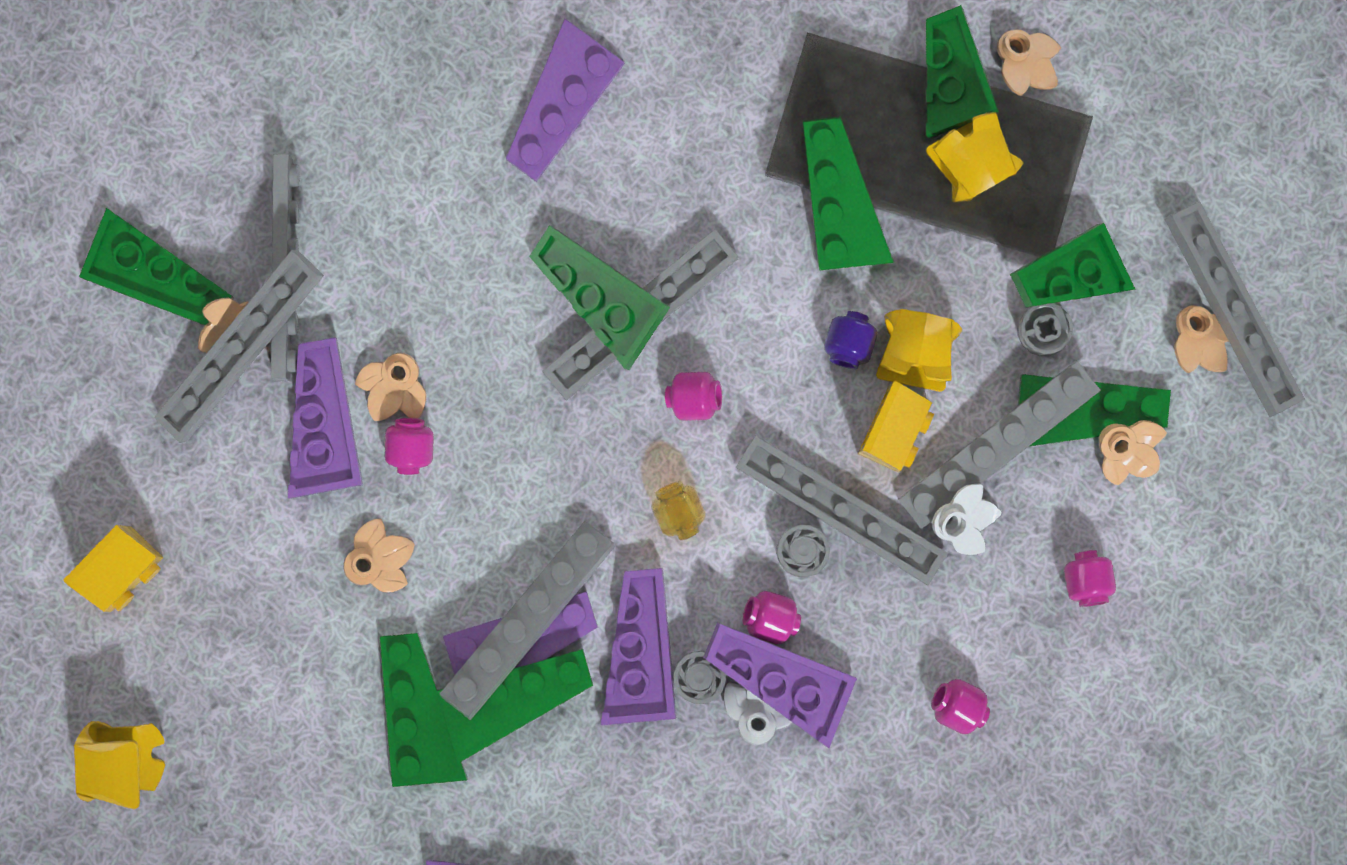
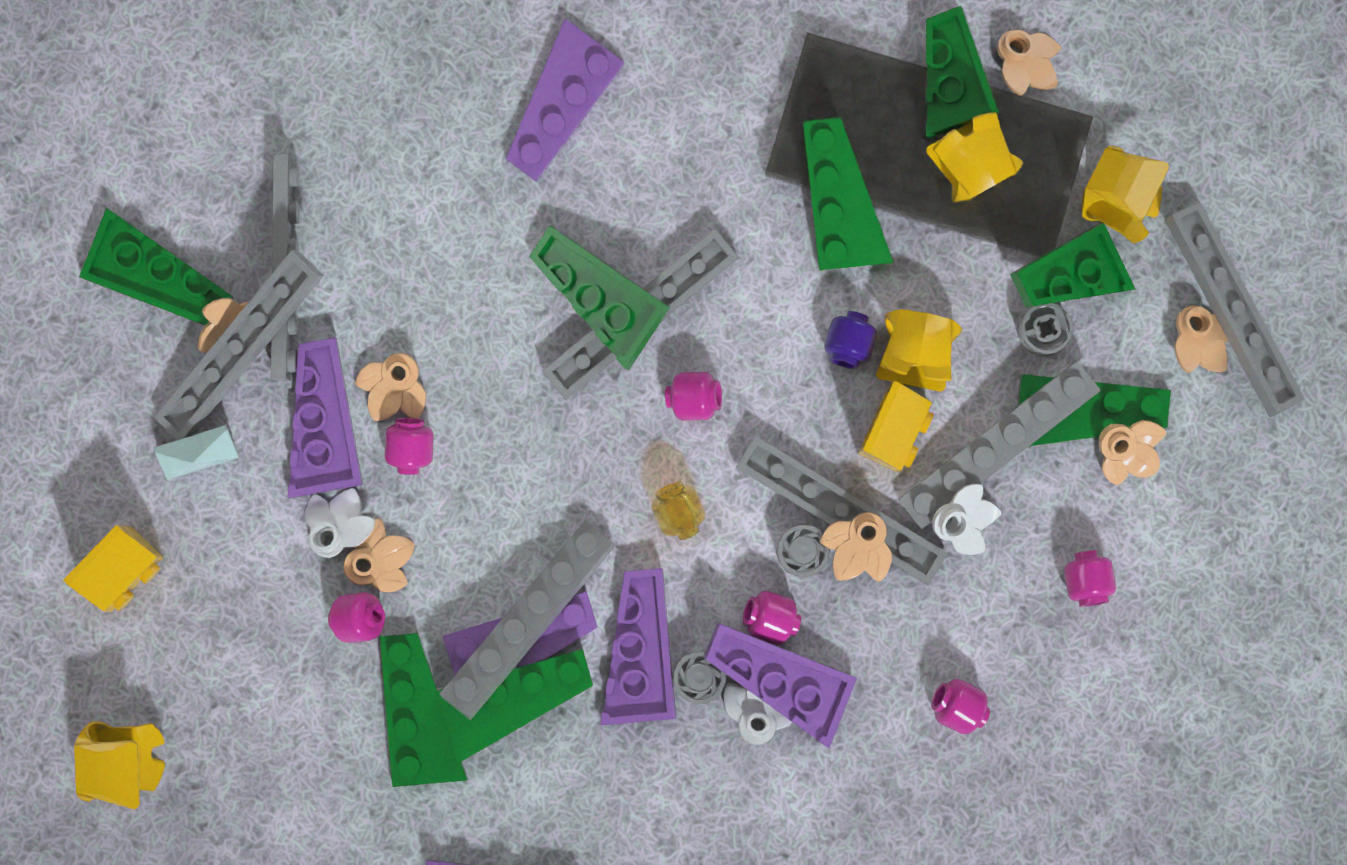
none -> light aqua slope [154,425,239,480]
none -> white plate [305,488,375,558]
none -> dark pink head [328,592,385,643]
none -> light nougat plate [820,512,892,582]
none -> yellow piece [1081,145,1169,244]

